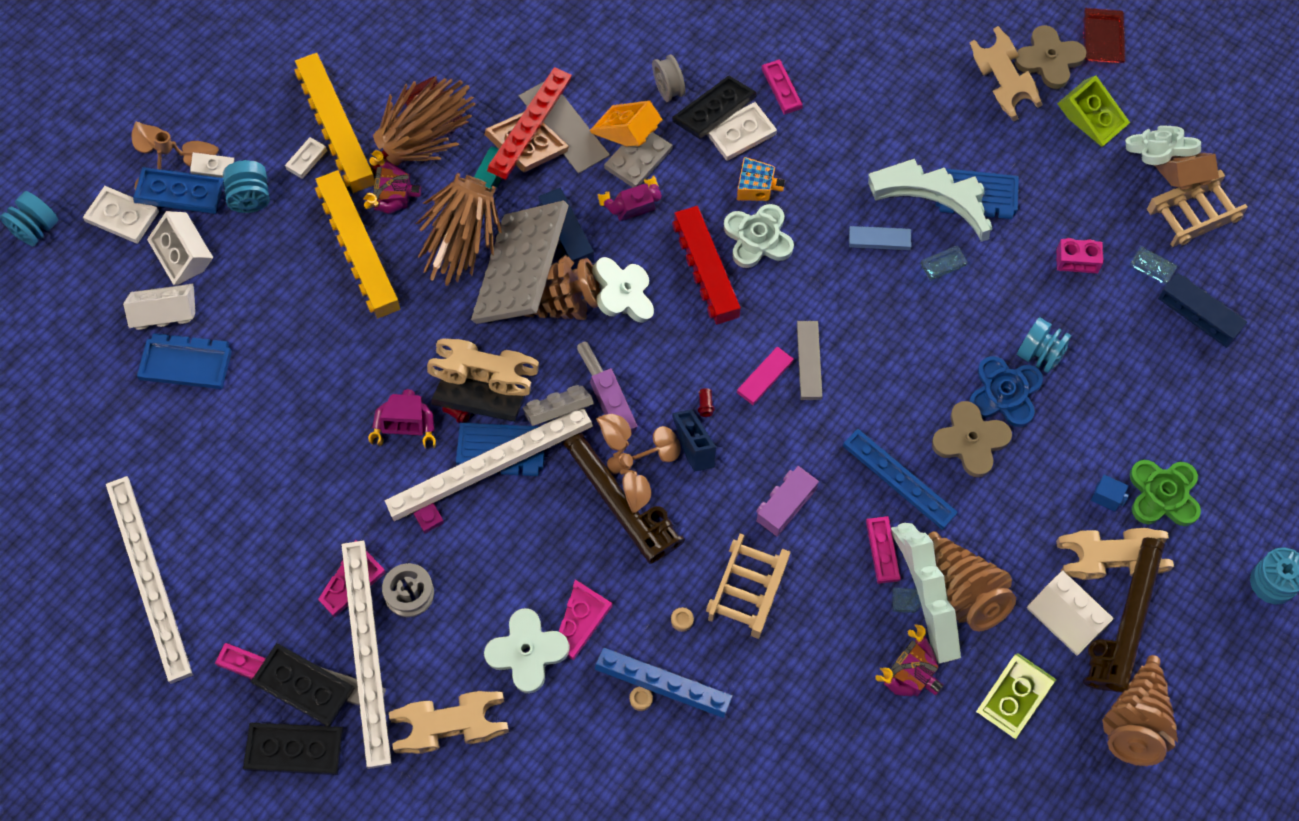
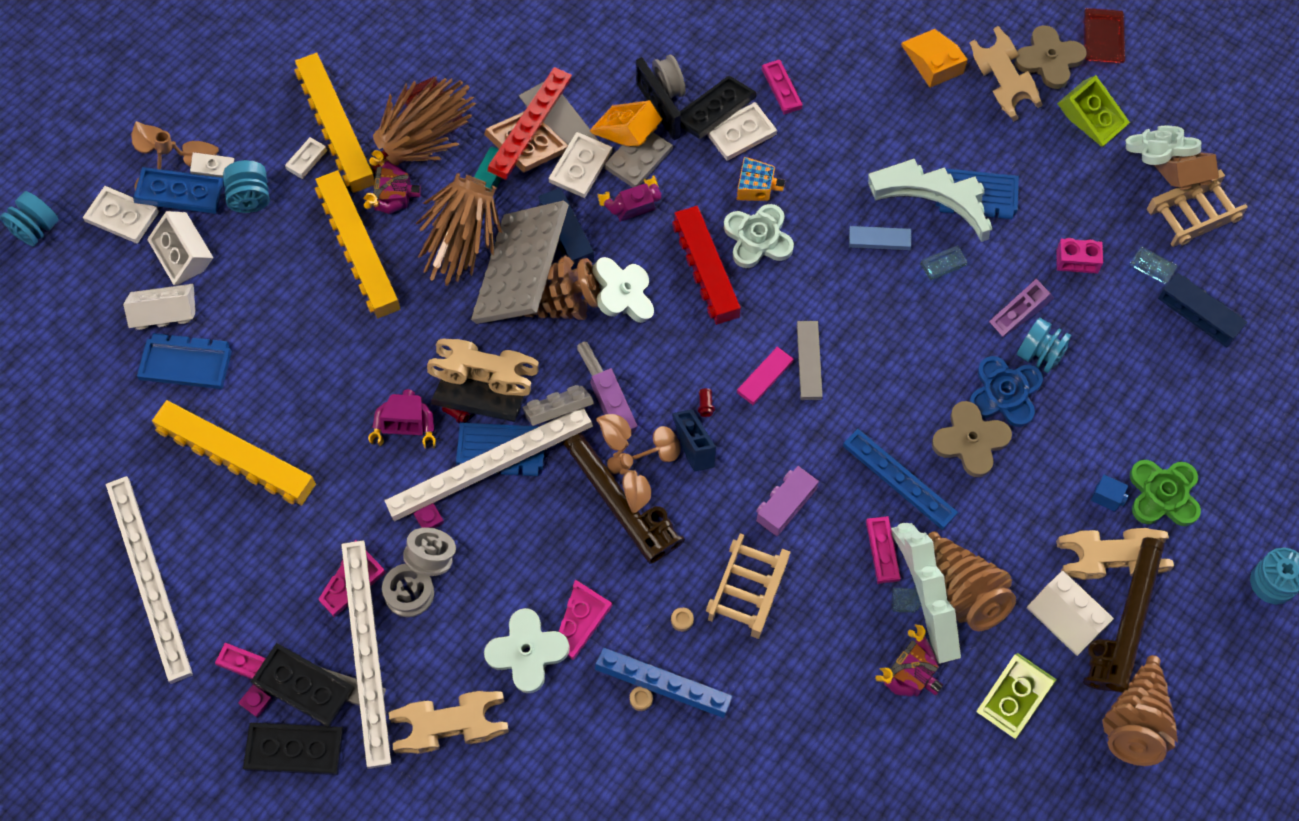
none -> yellow brick [152,400,316,506]
none -> magenta plate [238,685,272,718]
none -> light grey wheel [403,528,456,576]
none -> white plate [549,132,612,198]
none -> black tile [636,57,681,140]
none -> light orange slope [901,29,967,88]
none -> medium lavender slope [989,279,1054,337]

